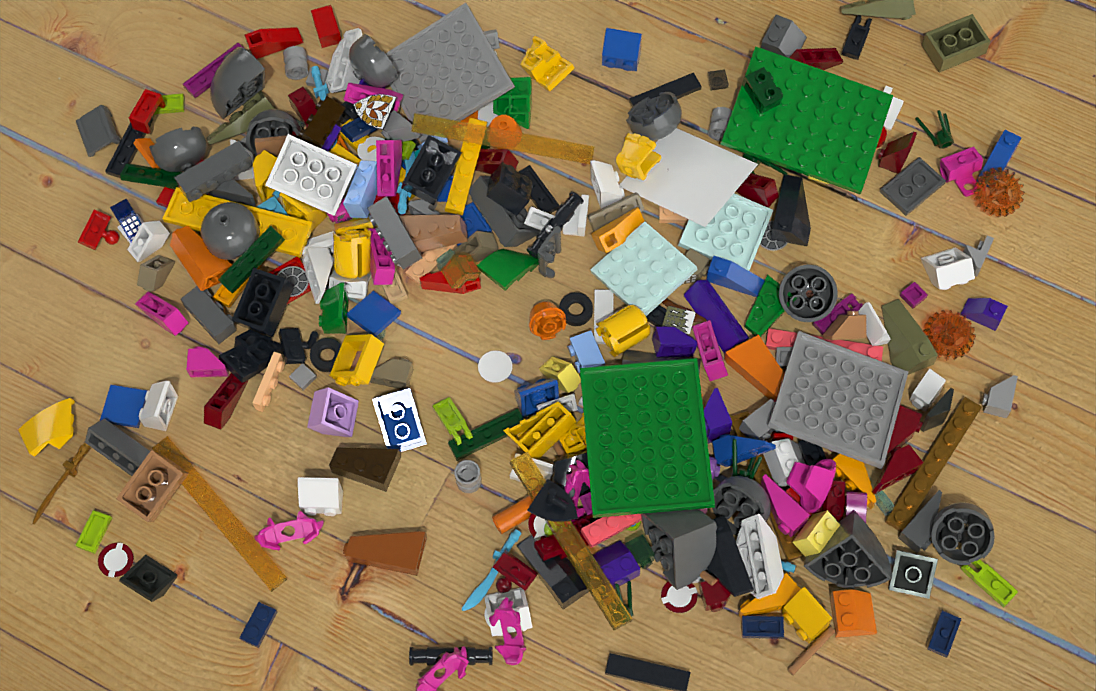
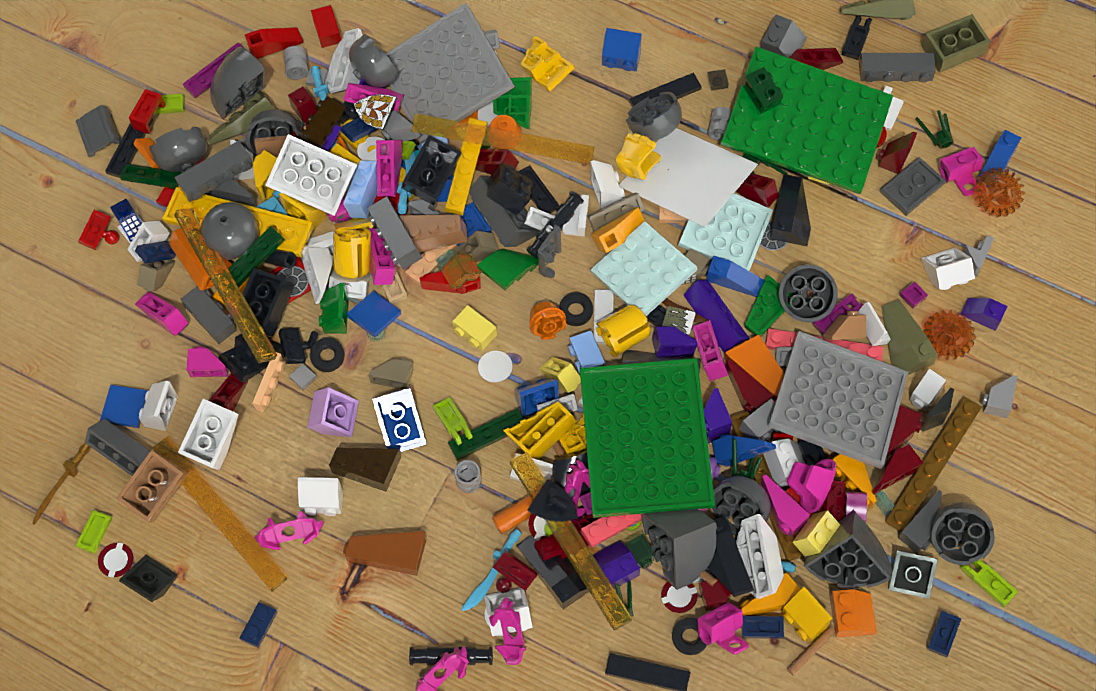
yellow slope [18,398,75,457] -> none
yellow window [329,334,384,386] -> none
none -> dark blue plate [135,241,176,264]
none -> clear yellow plate [174,208,277,363]
none -> white slope [178,399,239,470]
none -> black hinge [264,250,296,269]
none -> light yellow brick [452,305,497,351]
none -> black tyre [672,617,707,655]
none -> dark pink piece [698,602,749,655]
none -> dark red slope [726,358,773,415]
none -> dark grey brick [859,53,936,82]

